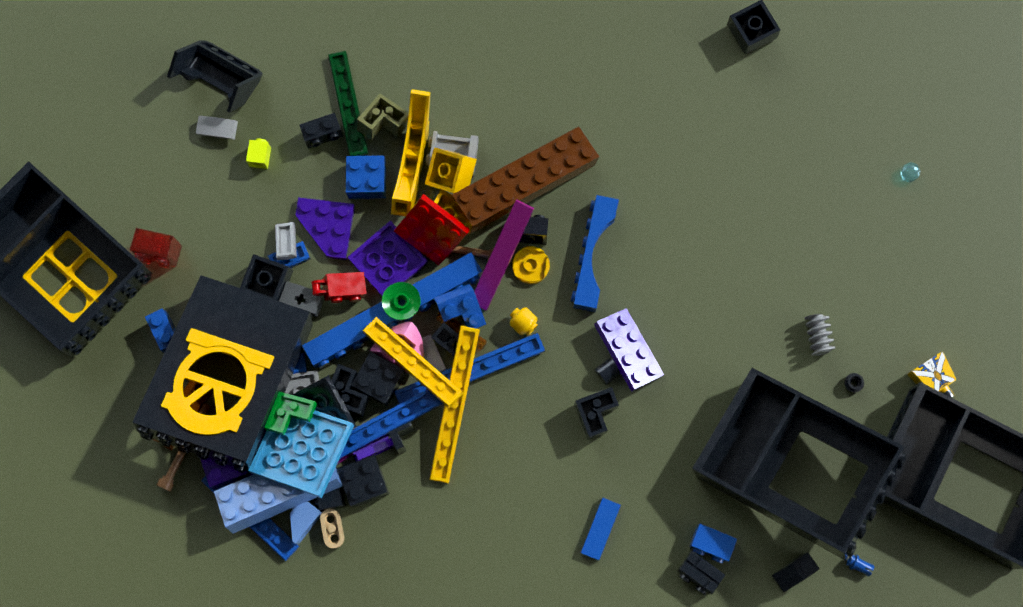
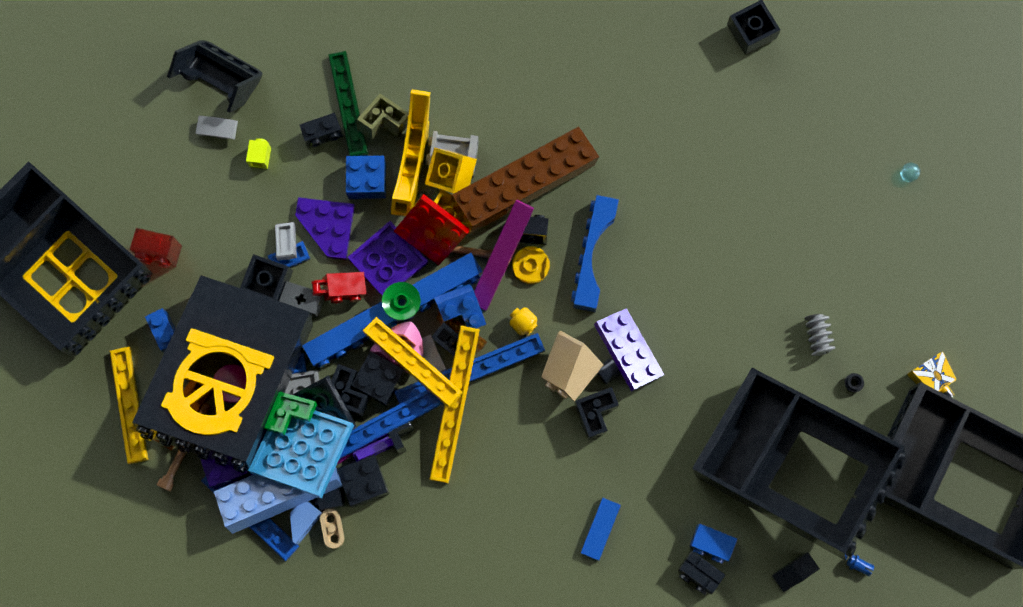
none -> yellow tile [110,347,148,464]
none -> dark pink tile [213,364,247,404]
none -> tan slope [541,331,603,401]

